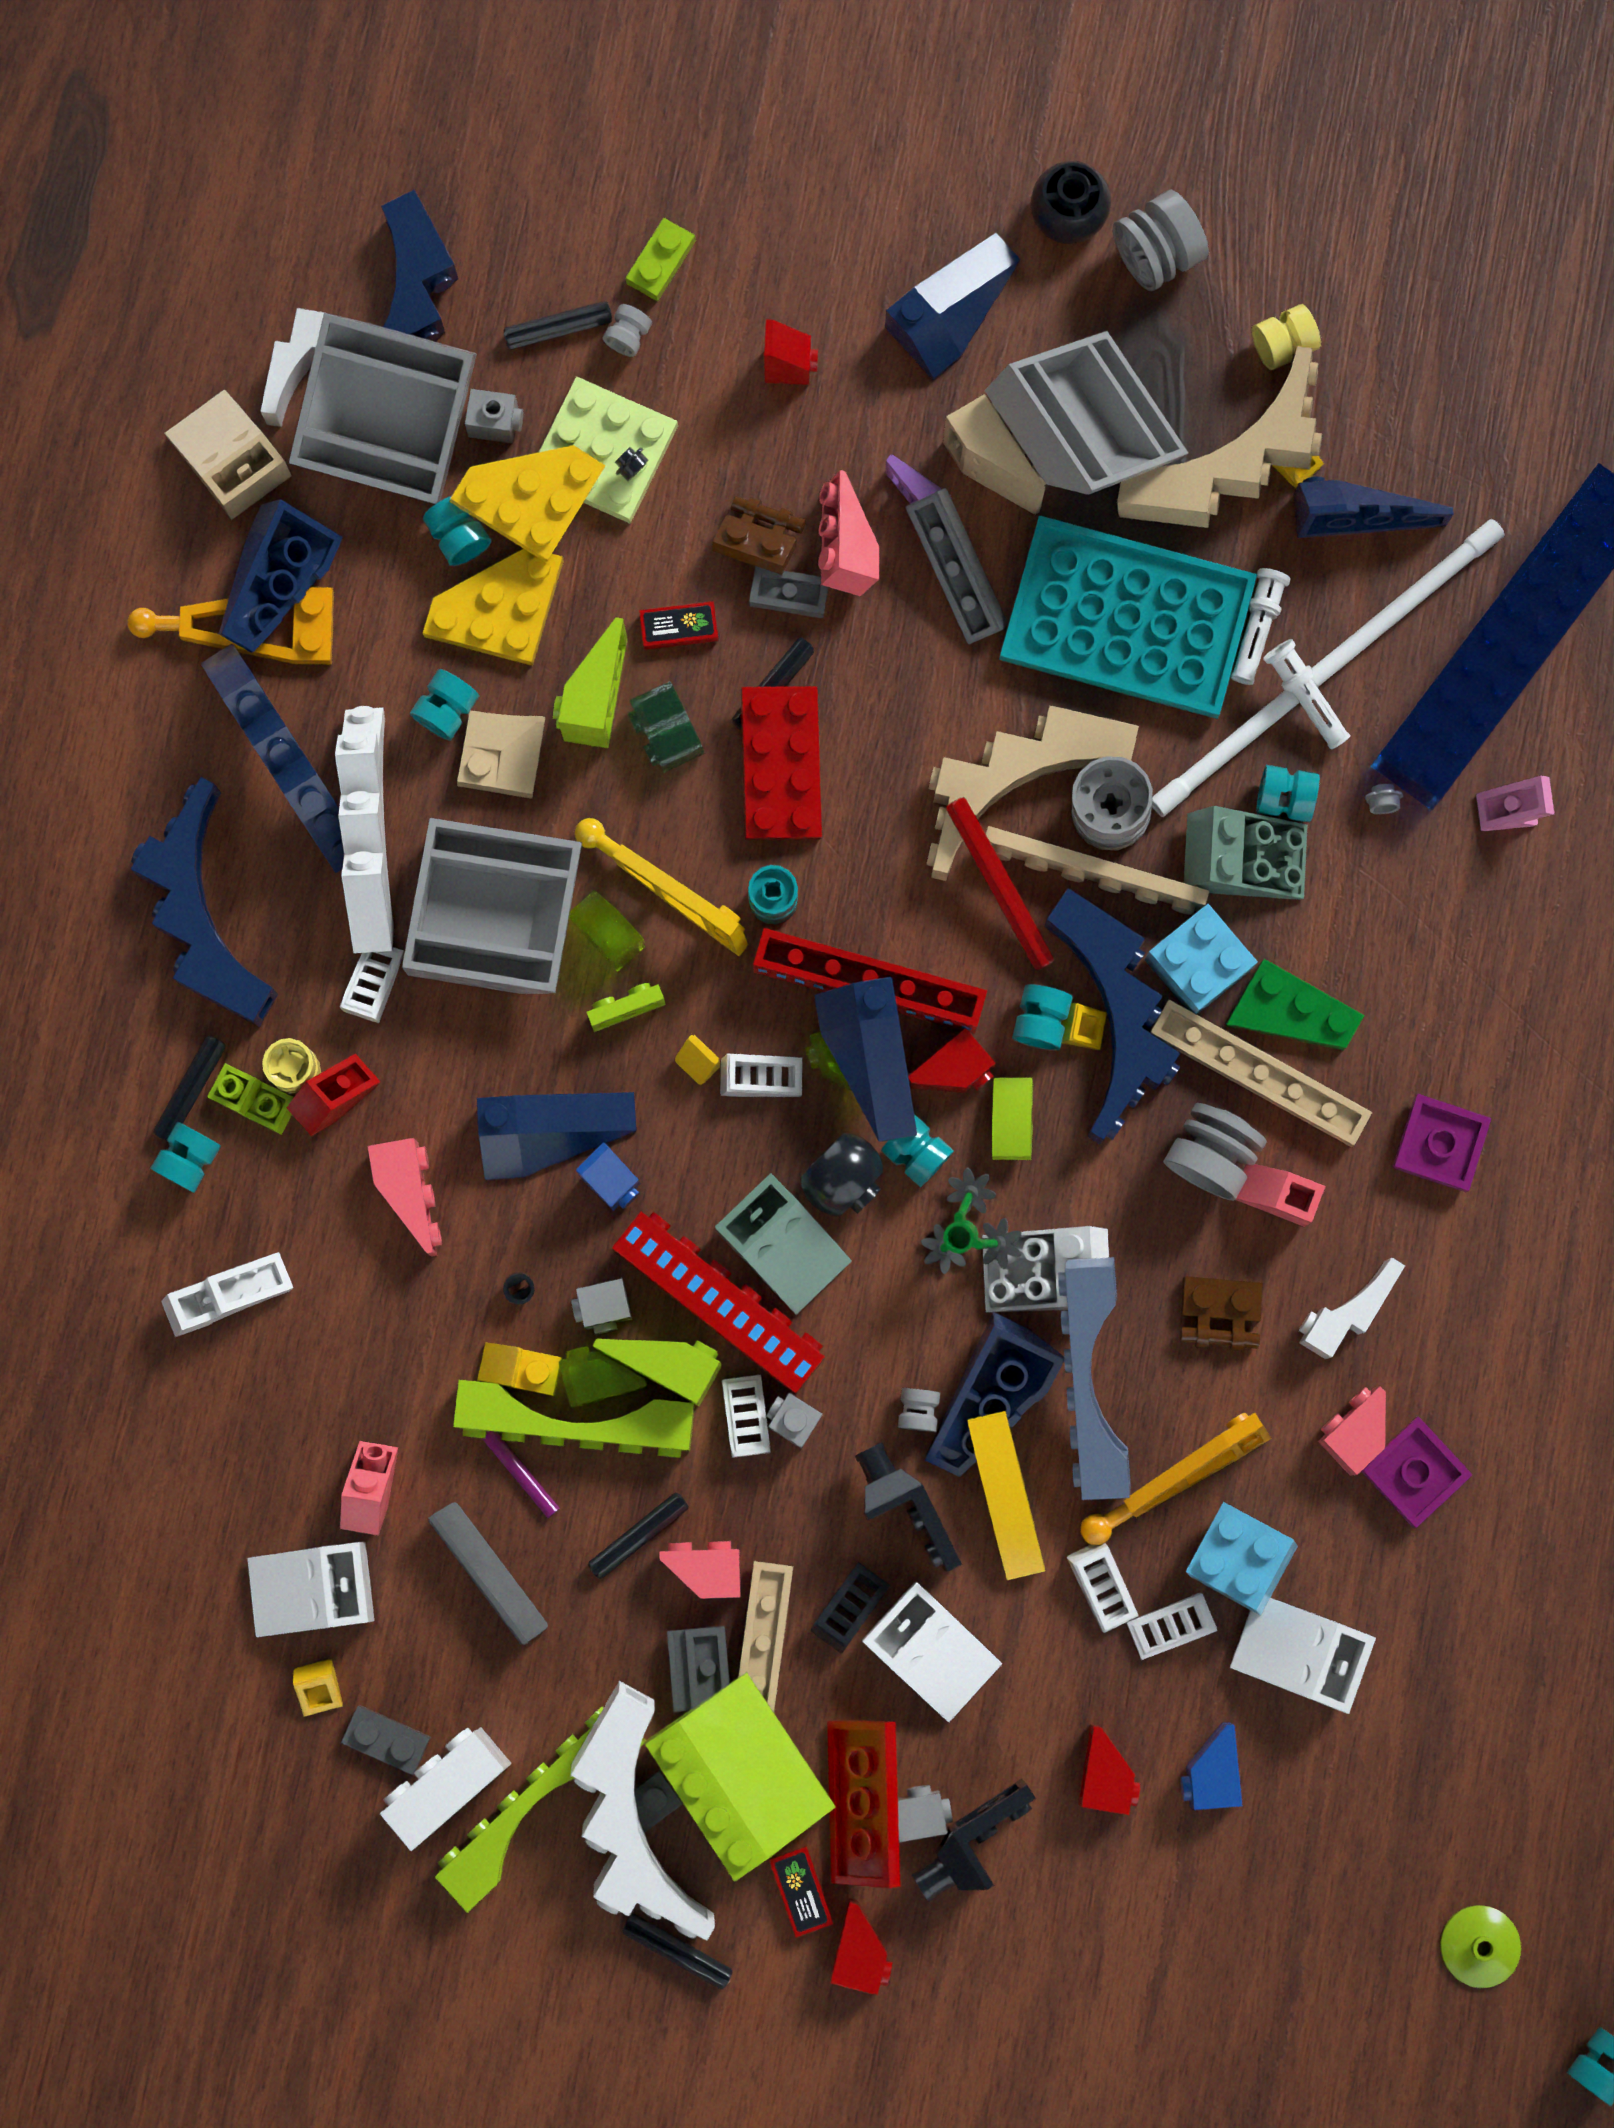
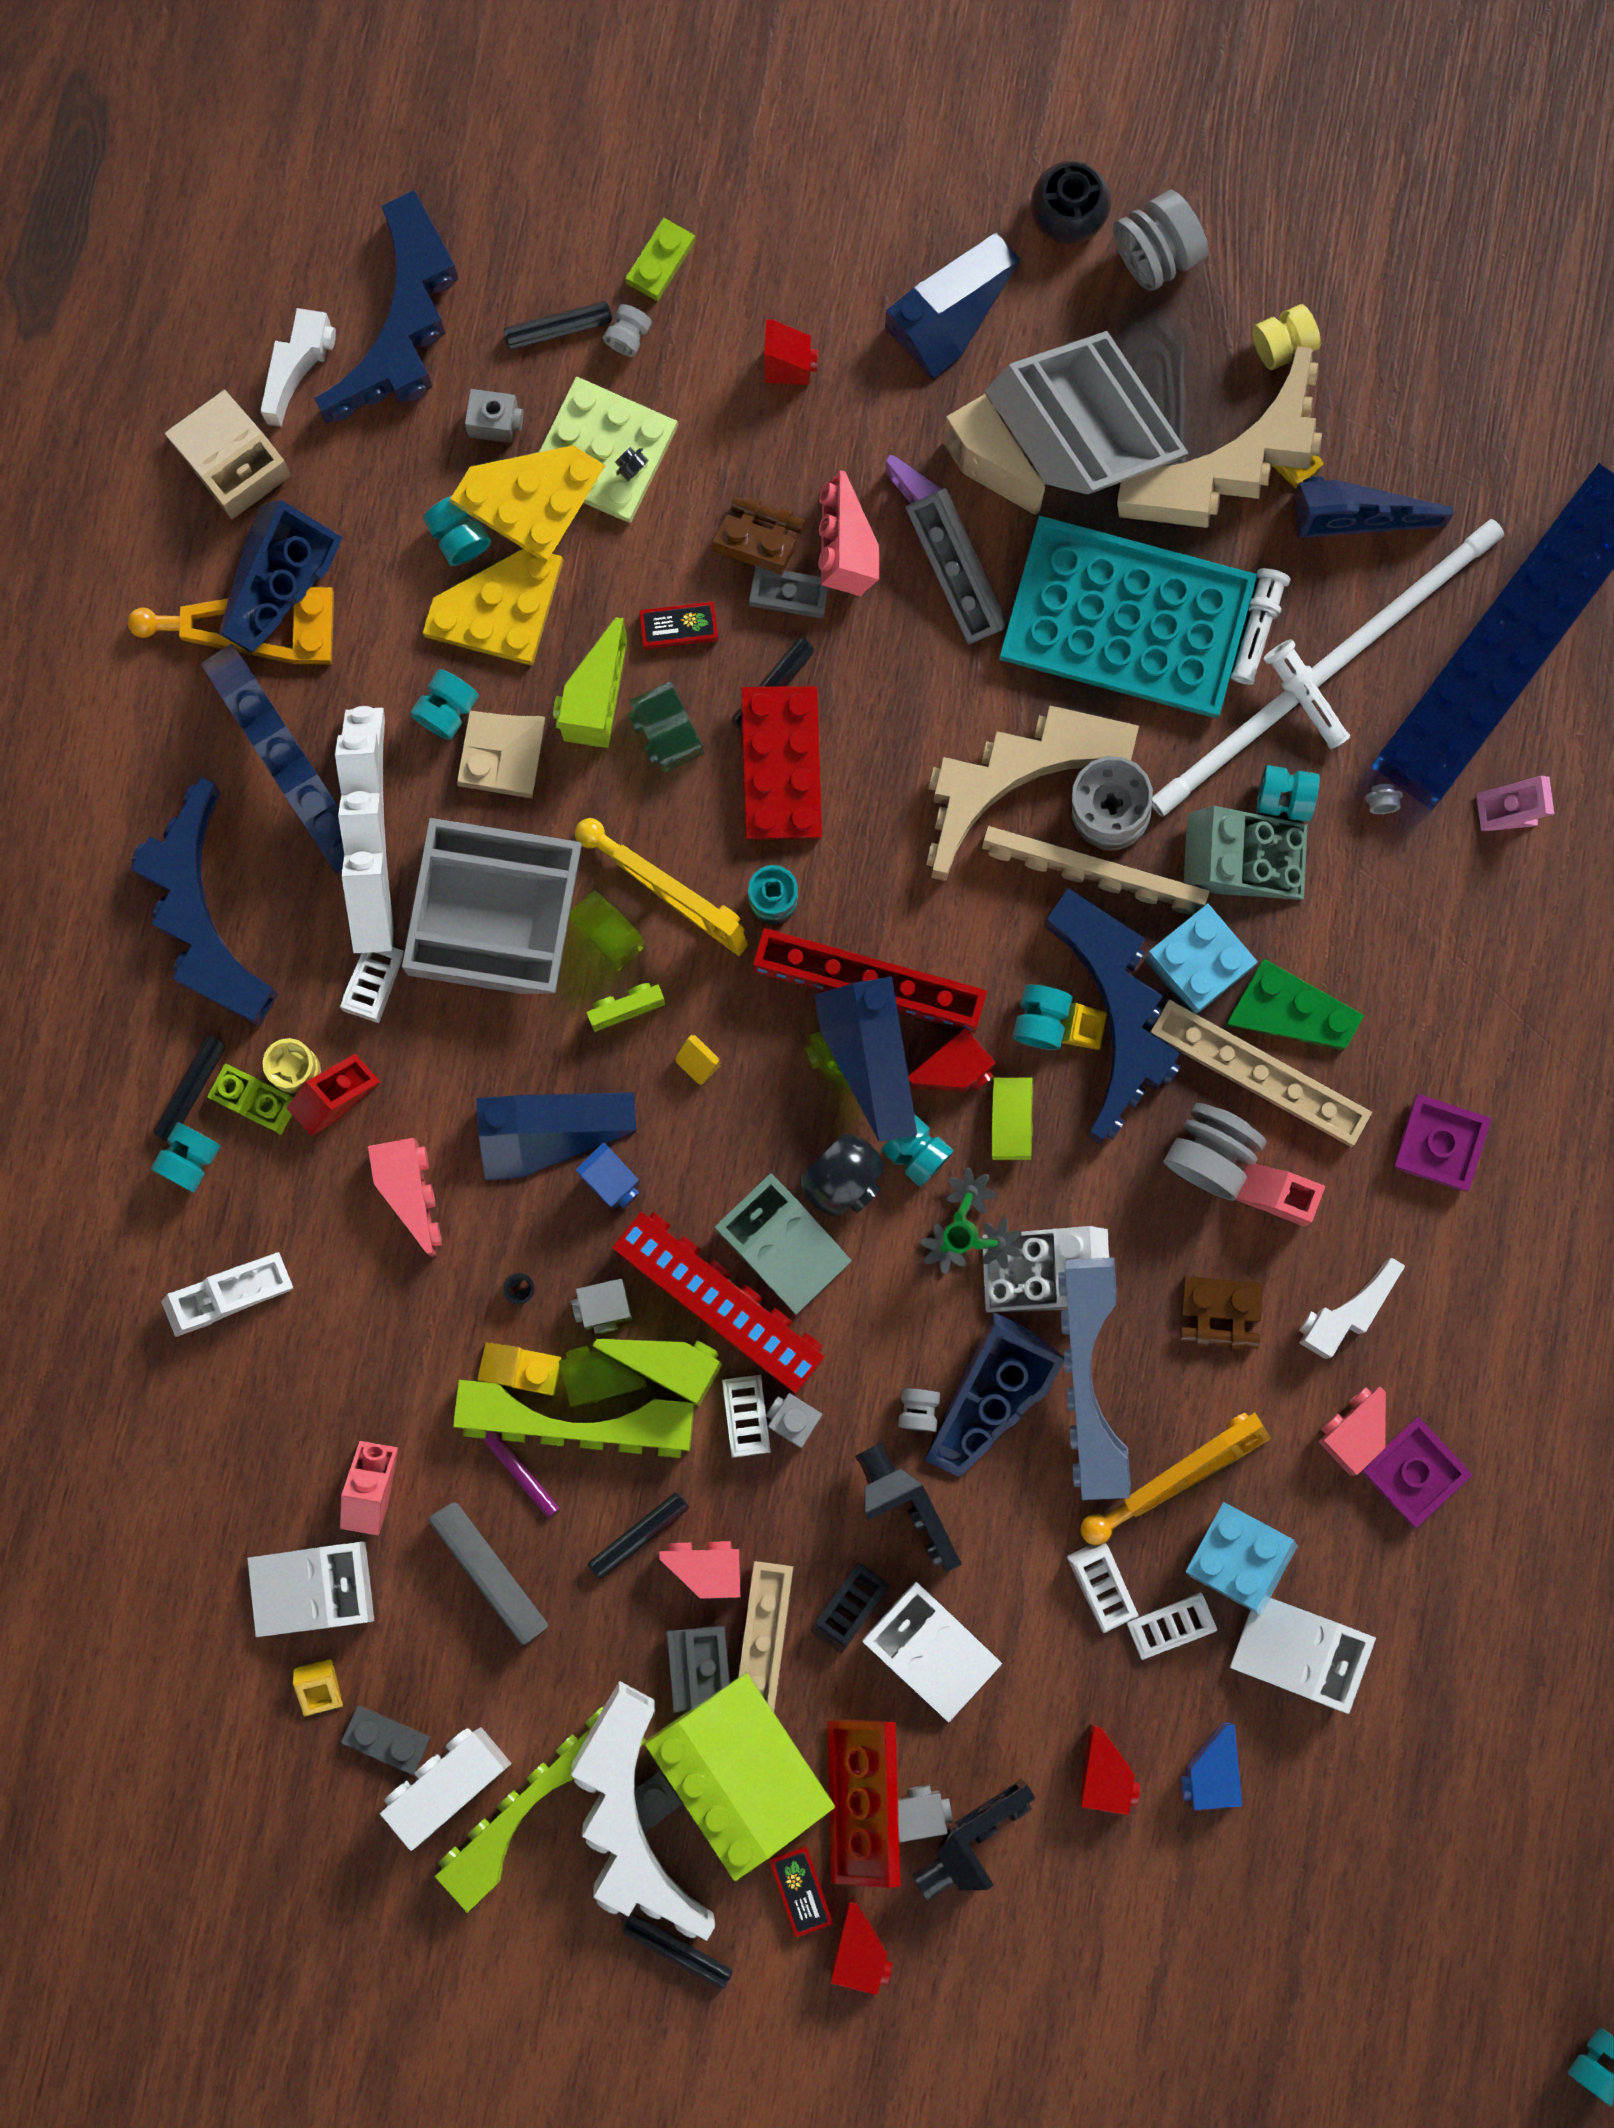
light grey slope [289,313,477,504] -> none
white slope [720,1054,802,1097] -> none
red axle [946,797,1054,970] -> none
yellow slope [967,1411,1045,1580] -> none
lime dish [1440,1905,1521,1988] -> none

